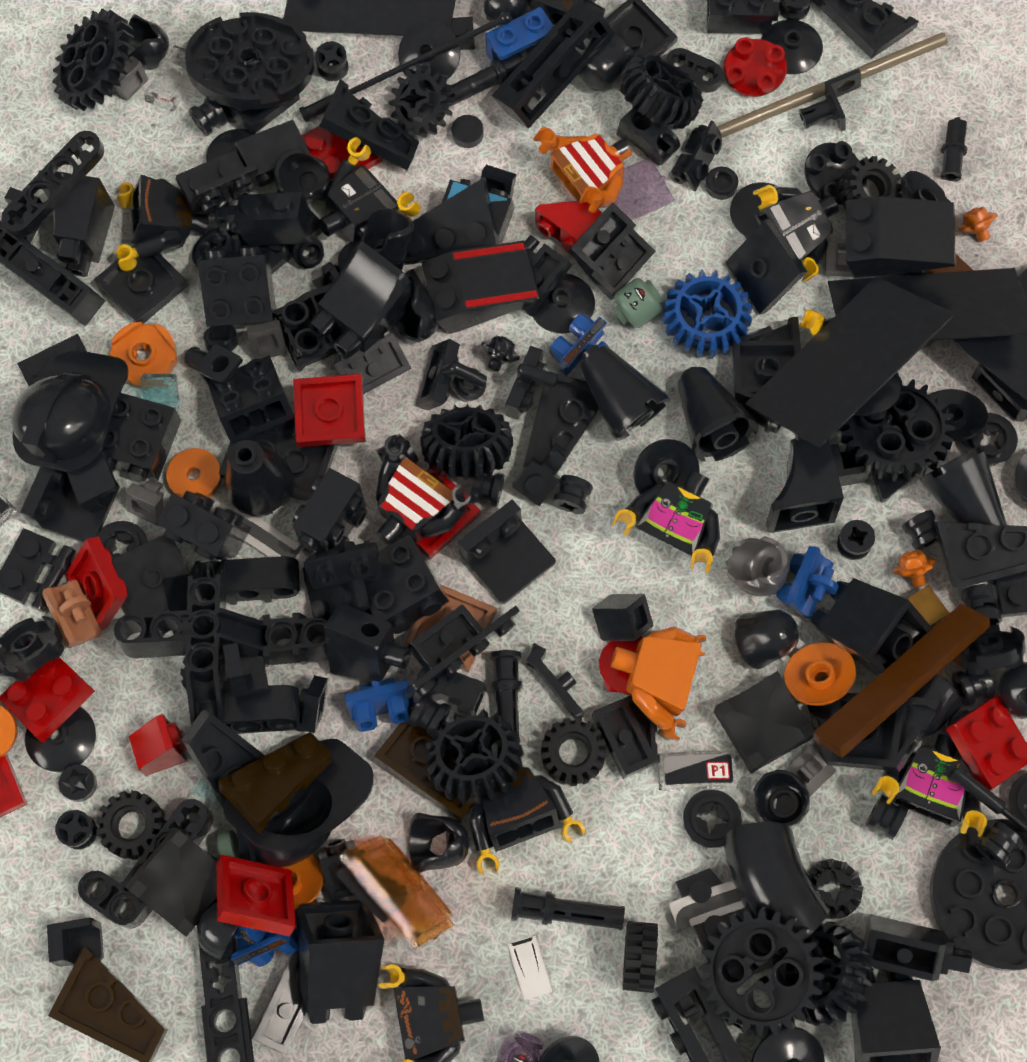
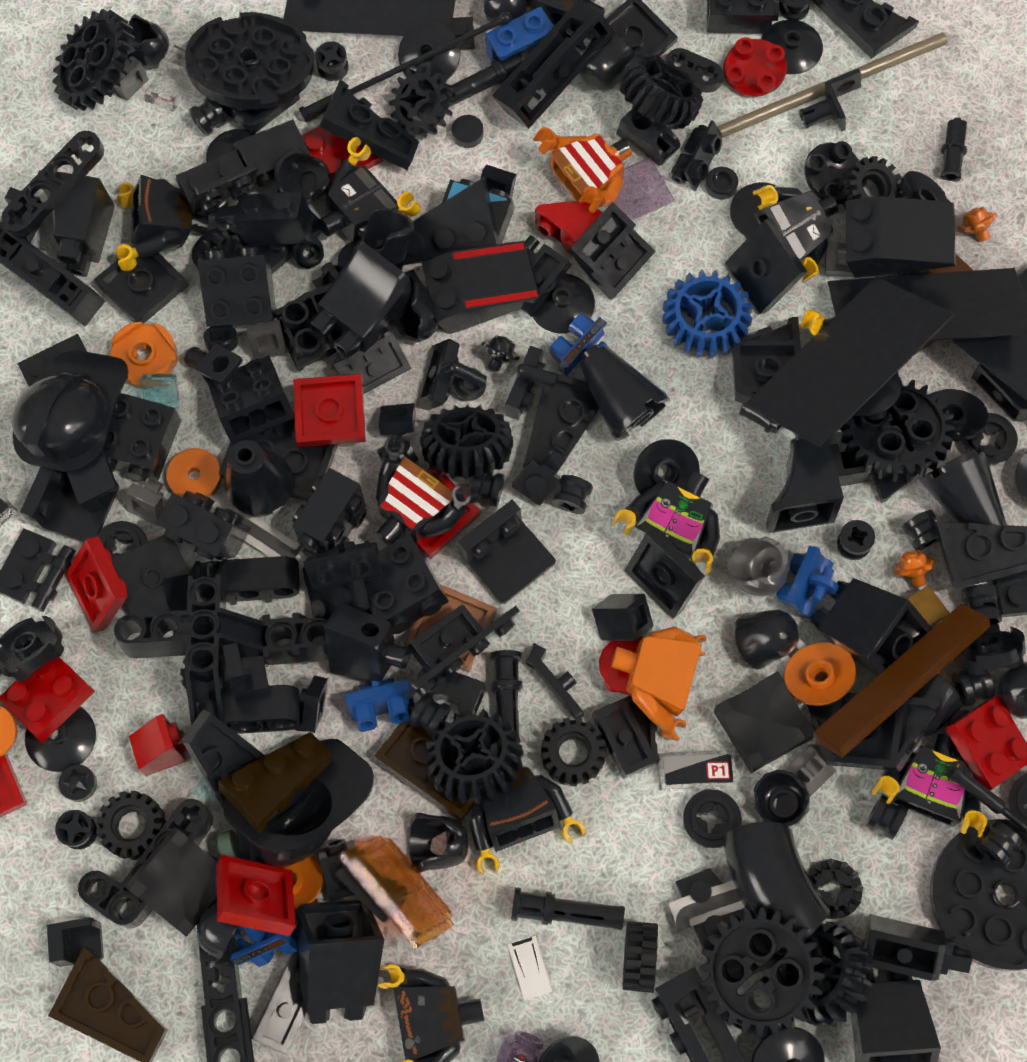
nougat hips [42,580,102,648] -> none
sand green head [613,278,664,328] -> none
black cone [678,367,758,462] -> none
none -> black plate [378,403,416,436]
none -> black plate [624,527,705,619]

